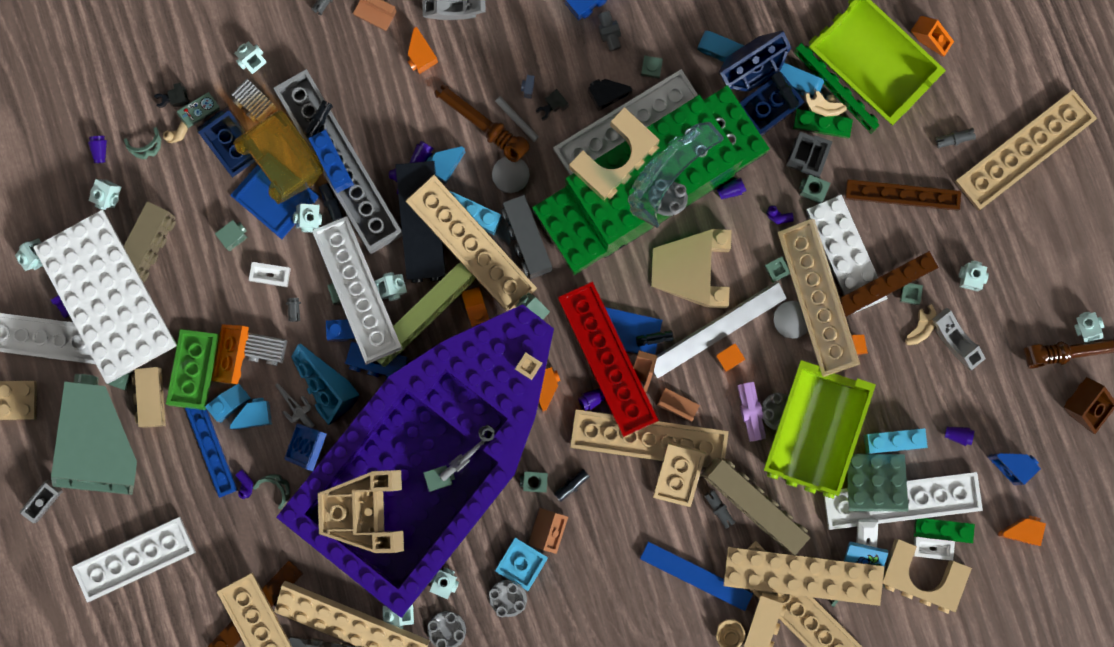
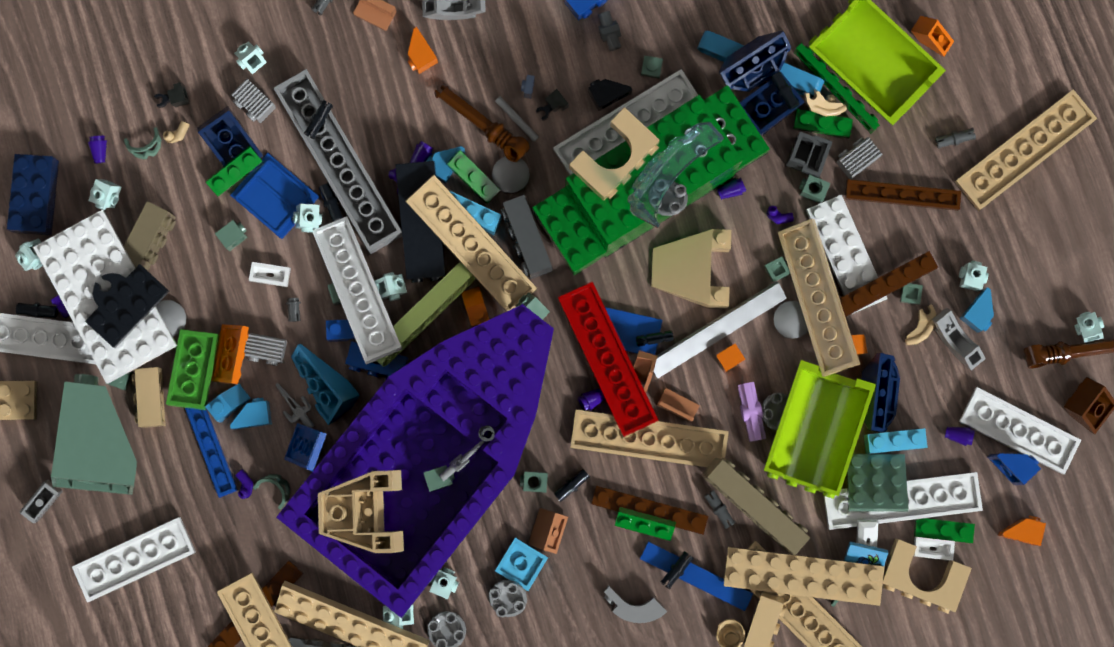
sand green tile [177,92,220,128] -> none
clear yellow windscreen [233,110,323,204] -> none
blue arch [308,130,354,193] -> none
tan plate [515,352,543,380] -> none
orange slope [539,367,560,412] -> none
tan plate [653,442,706,507] -> none
none -> dark blue brick [7,154,59,236]
none -> black pin [16,302,58,318]
none -> black plate [85,264,170,348]
none -> light grey dish [156,300,186,337]
none -> green plate [205,146,263,197]
none -> green plate [446,150,500,204]
none -> reddish brown plate [591,486,708,535]
none -> light grey arch [603,586,667,623]
none -> green plate [614,507,676,541]
none -> black pin [660,551,694,590]
none -> light grey brick [836,137,883,180]
none -> dark blue wedge [861,353,900,432]
none -> dark azure slope [959,287,994,333]
none -> white plate [959,387,1081,475]

